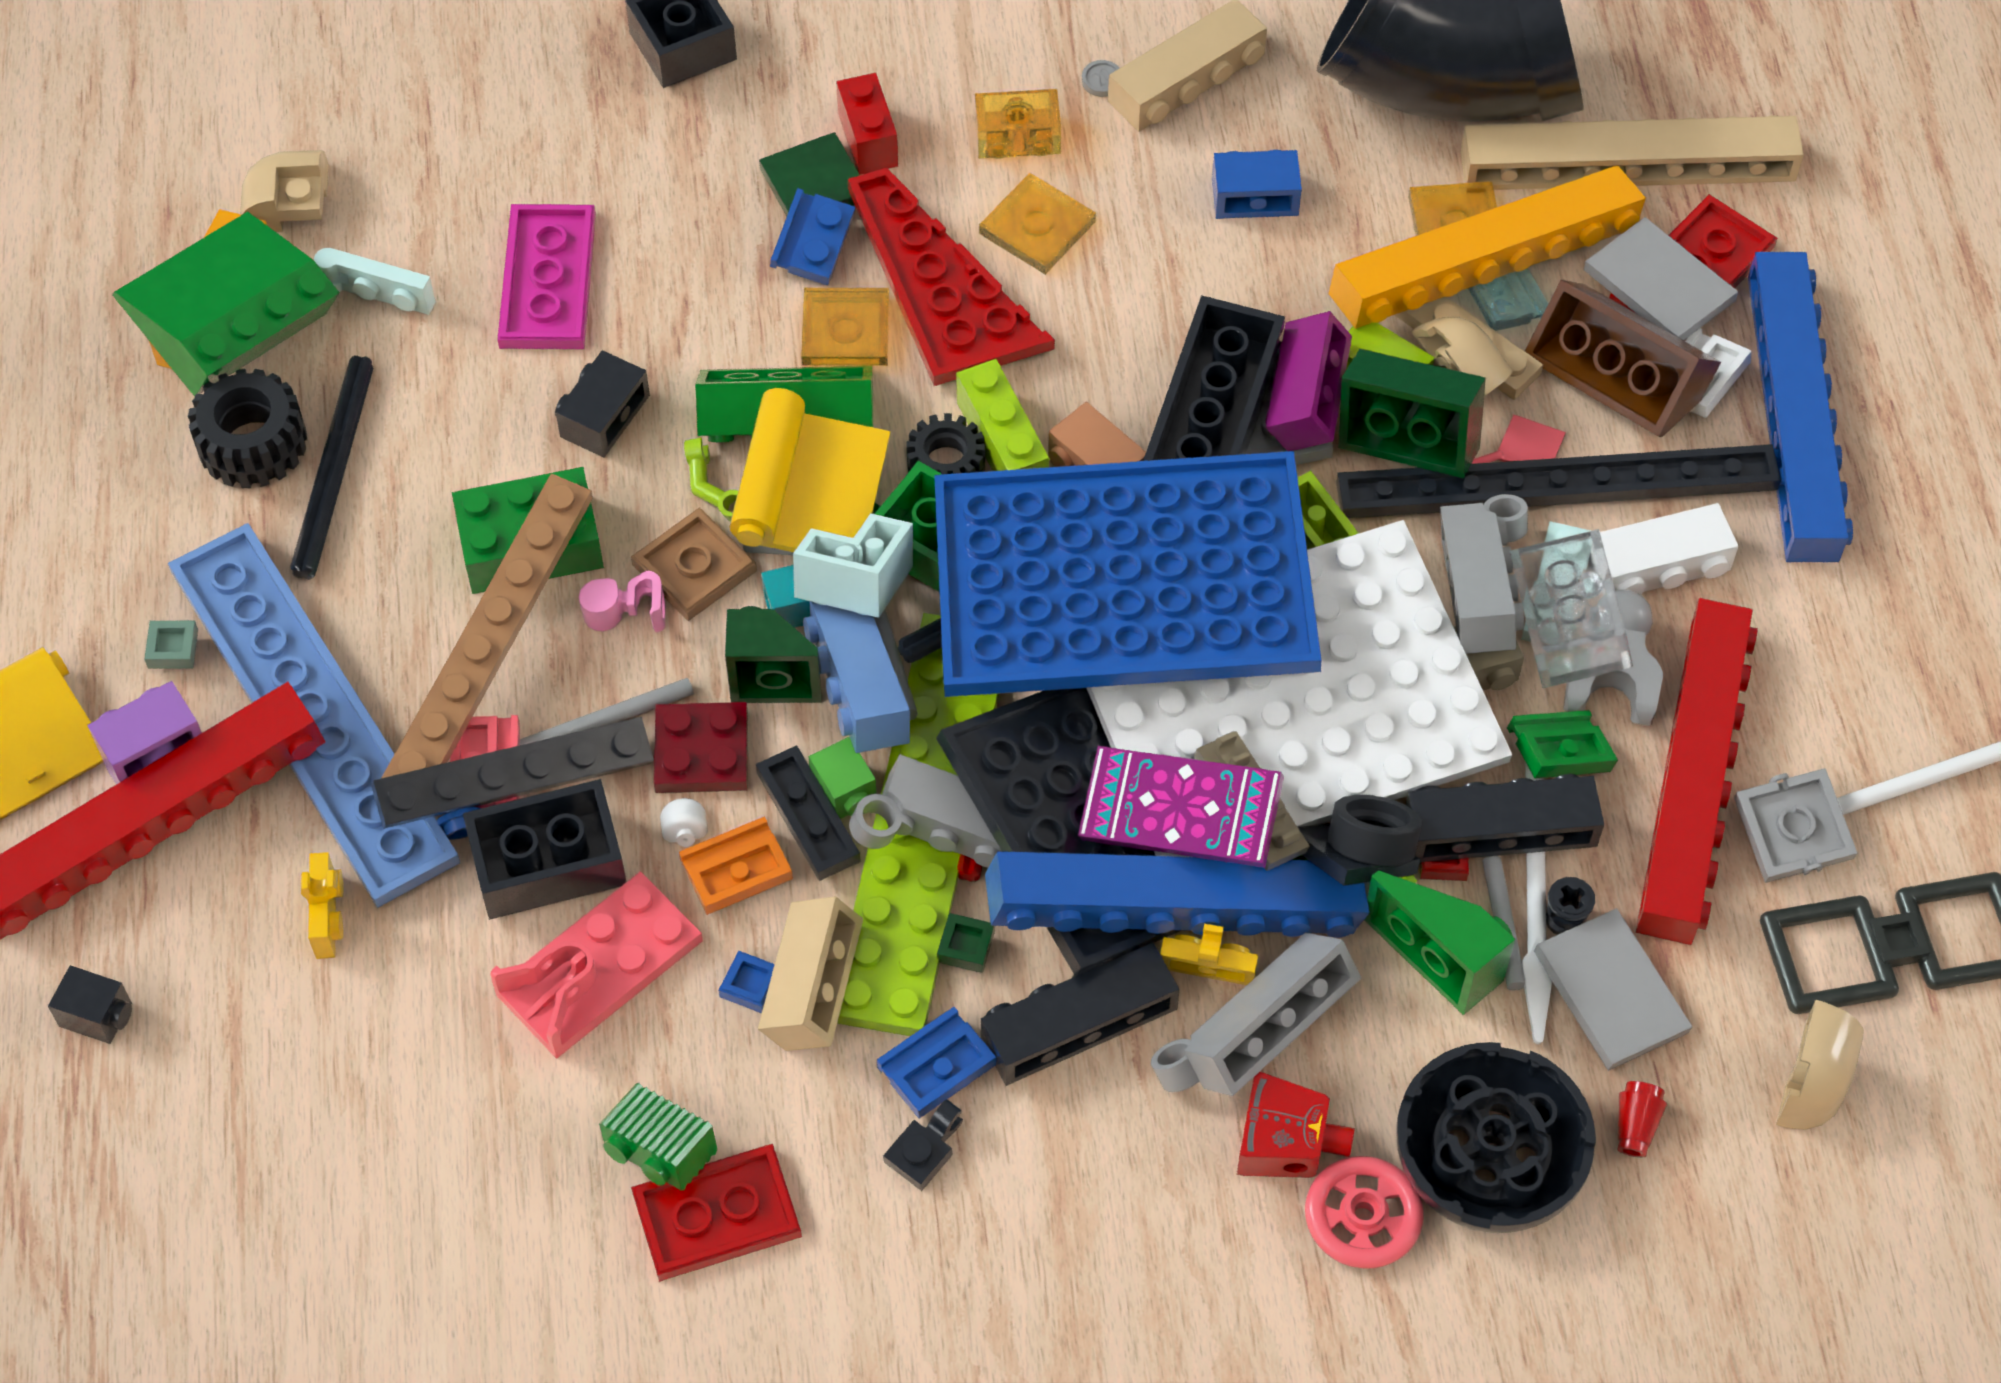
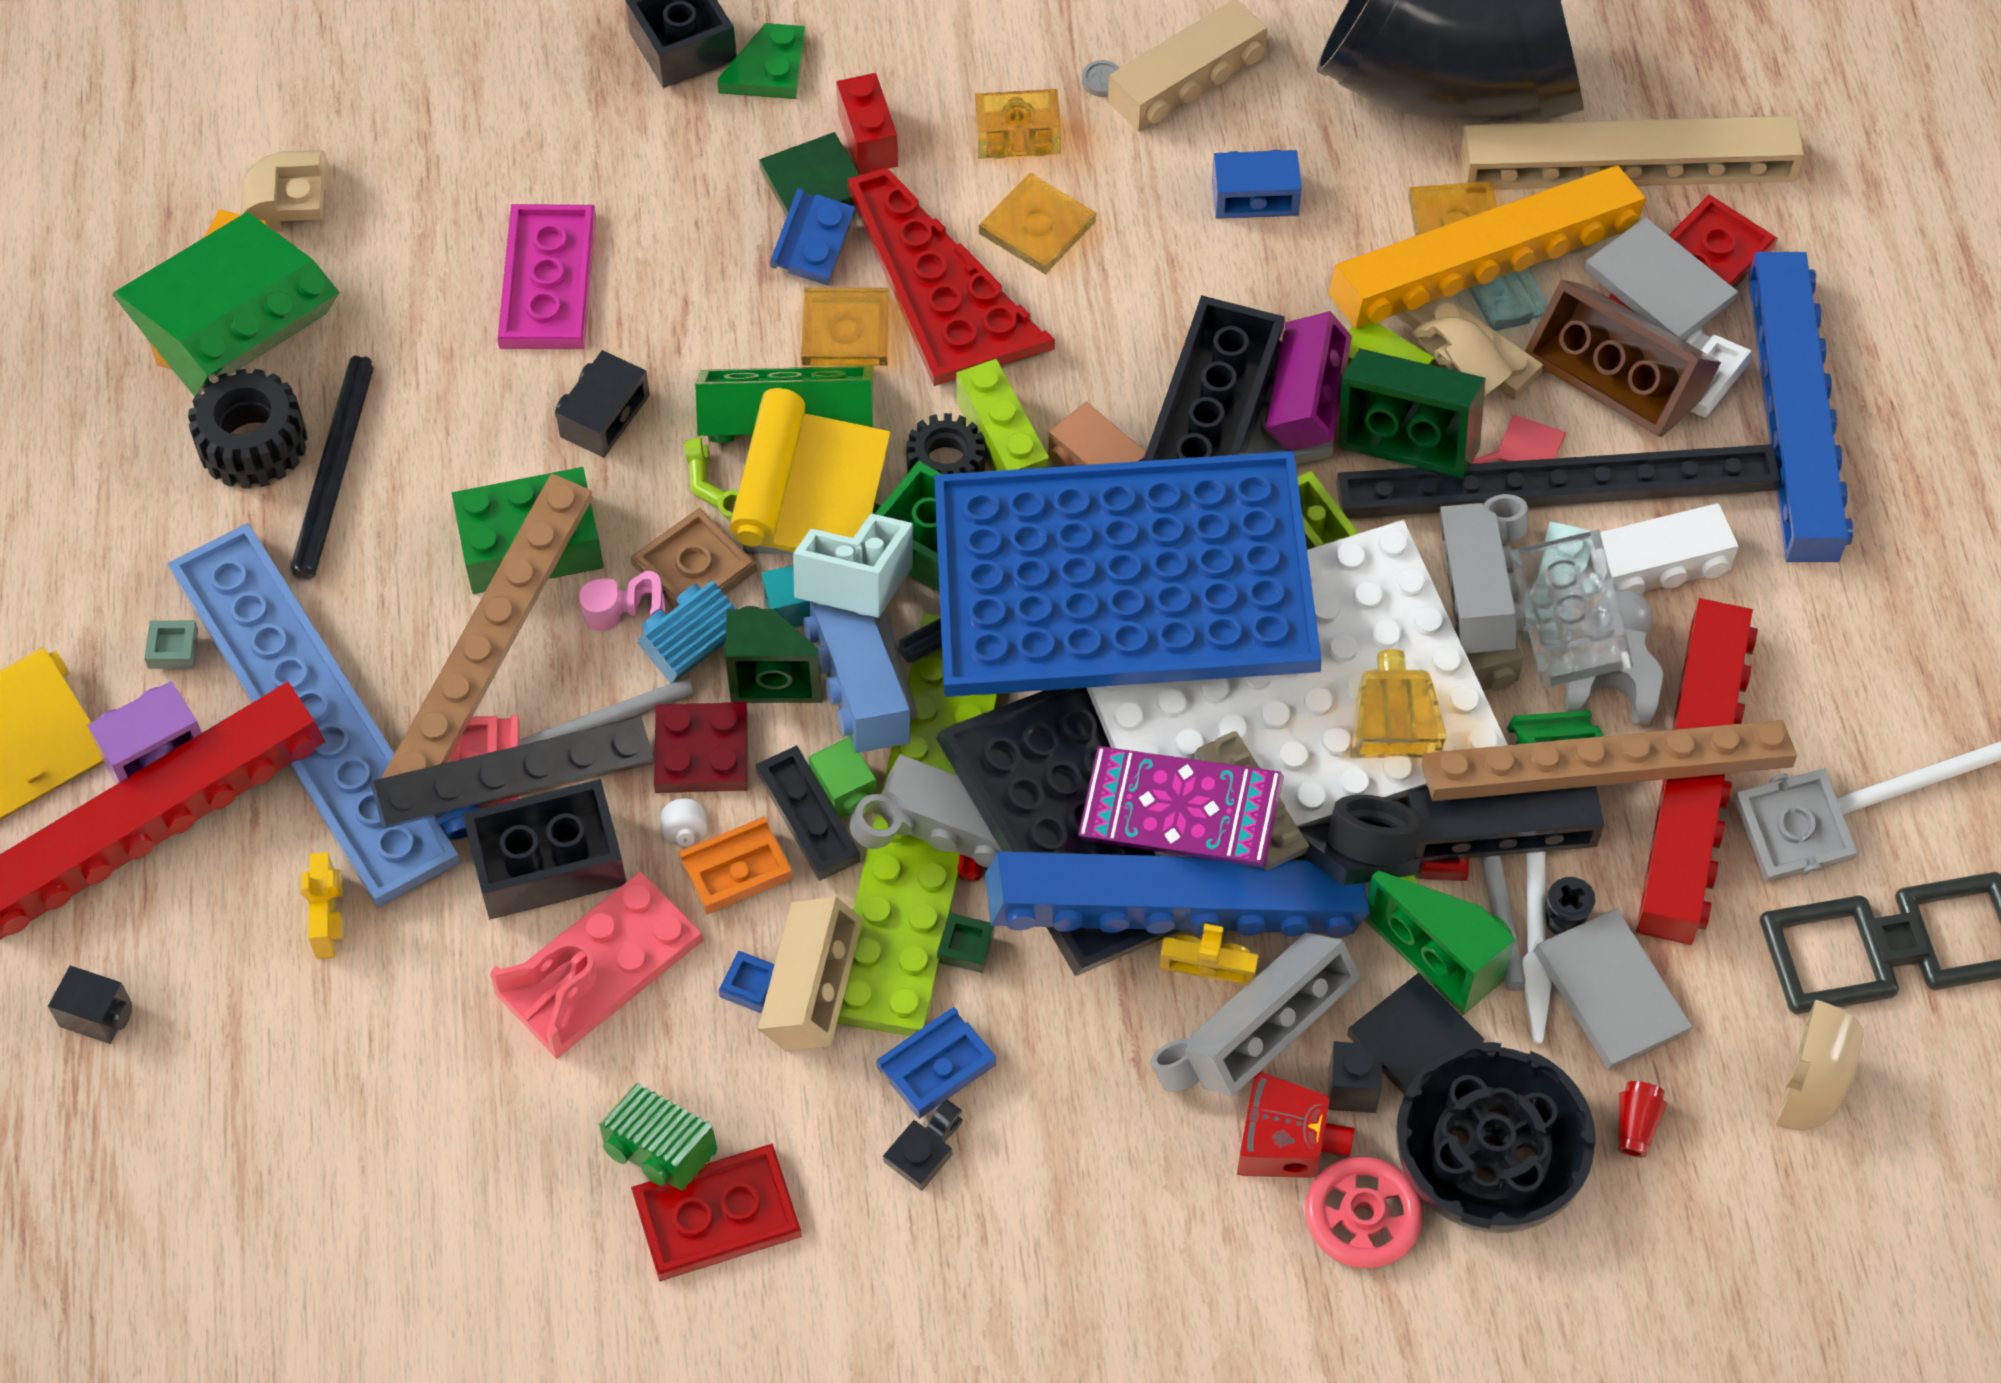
light aqua plate [314,248,436,315] -> none
black brick [981,942,1180,1086] -> none
none -> dark azure brick [637,581,735,684]
none -> green wing [717,23,806,99]
none -> black brick [1328,1041,1383,1113]
none -> black tile [1347,973,1485,1094]
none -> clear yellow torso [1350,649,1447,758]
none -> medium nougat plate [1421,720,1797,801]

